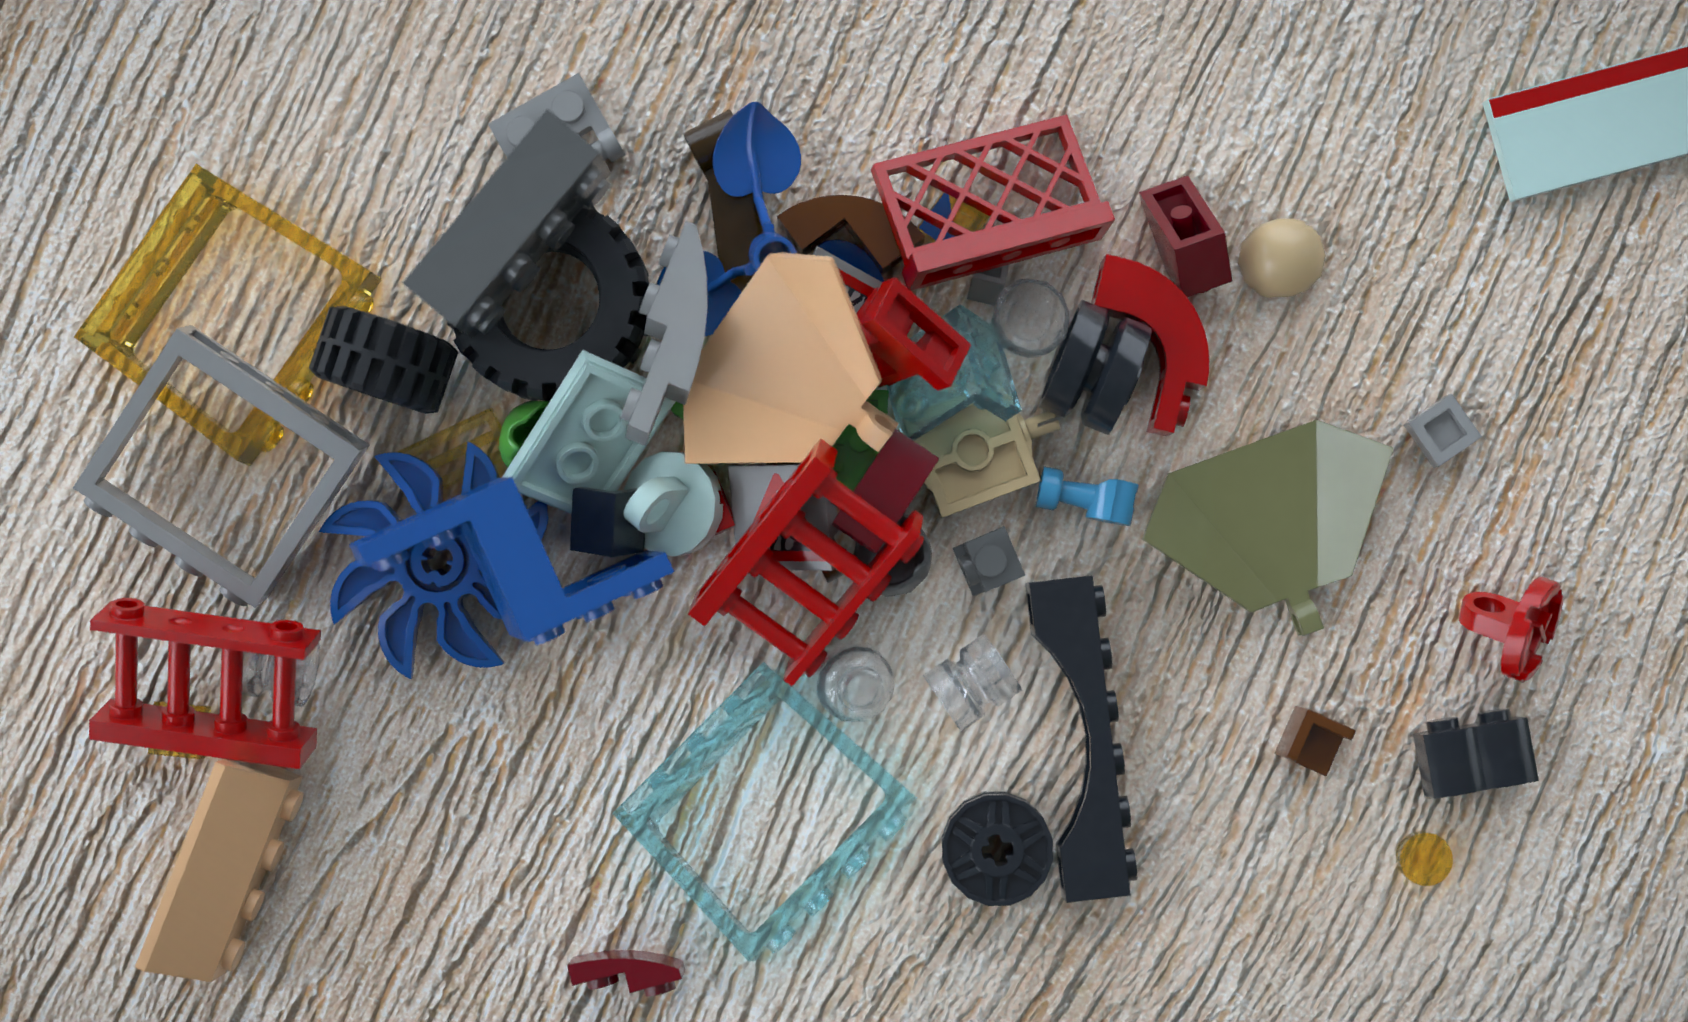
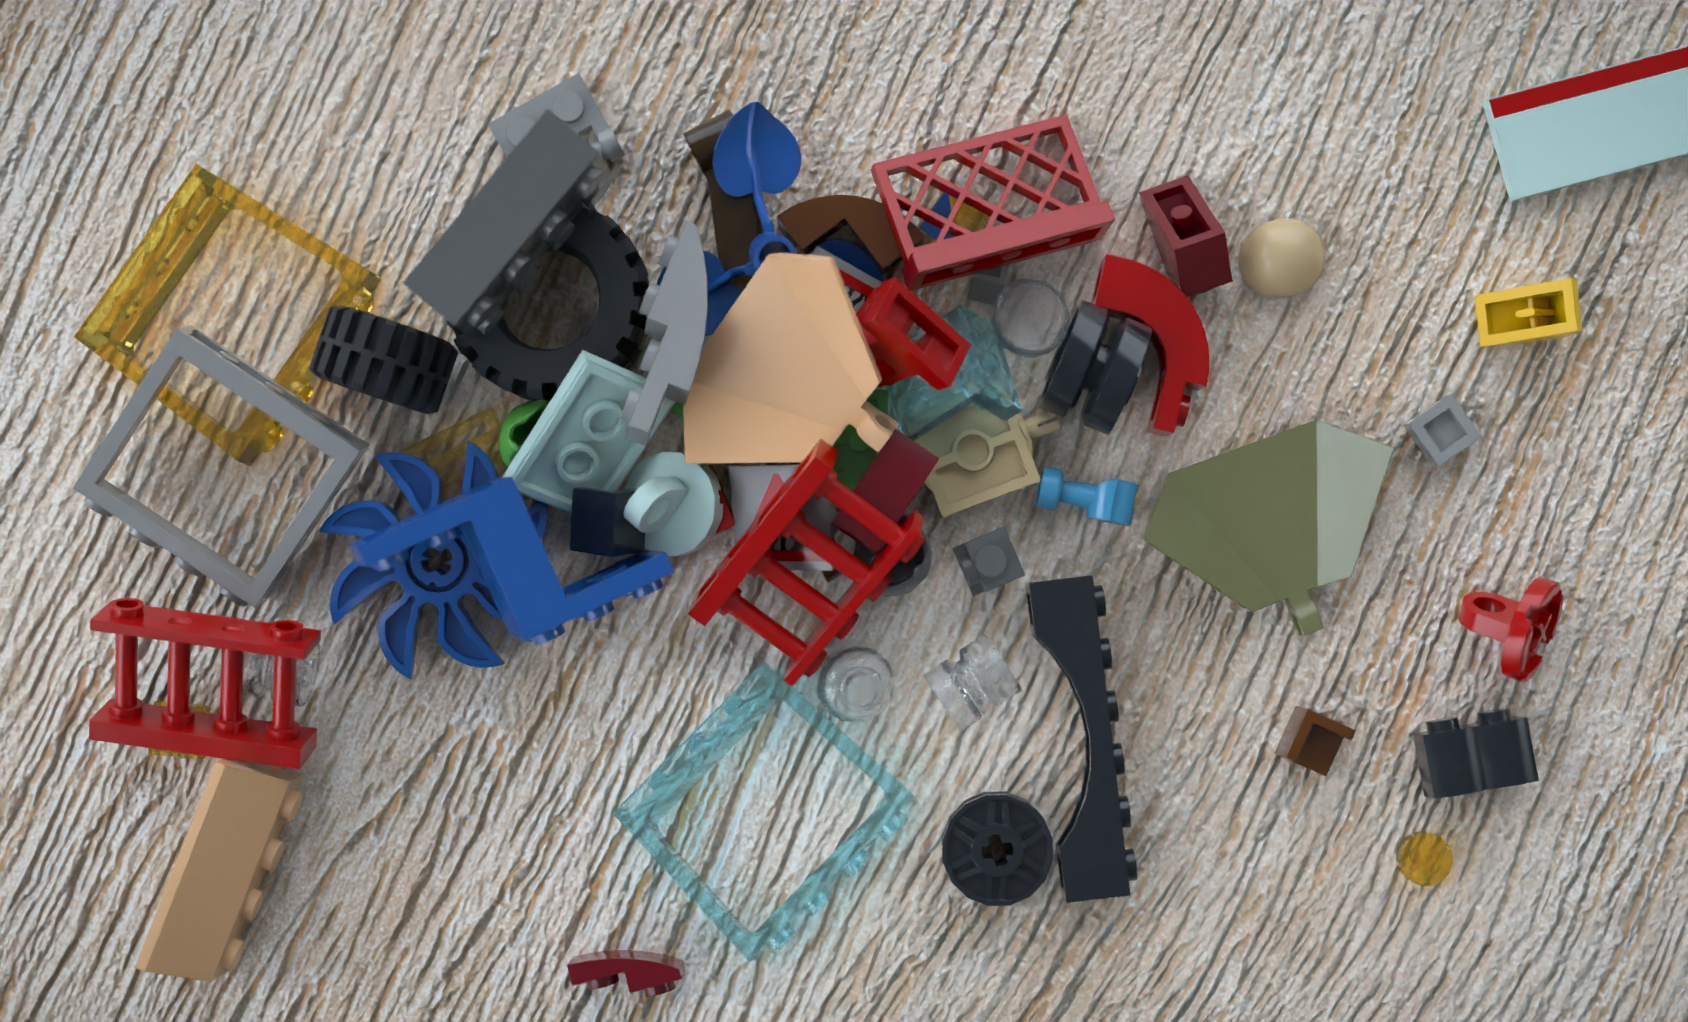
none -> yellow slope [1474,278,1582,347]

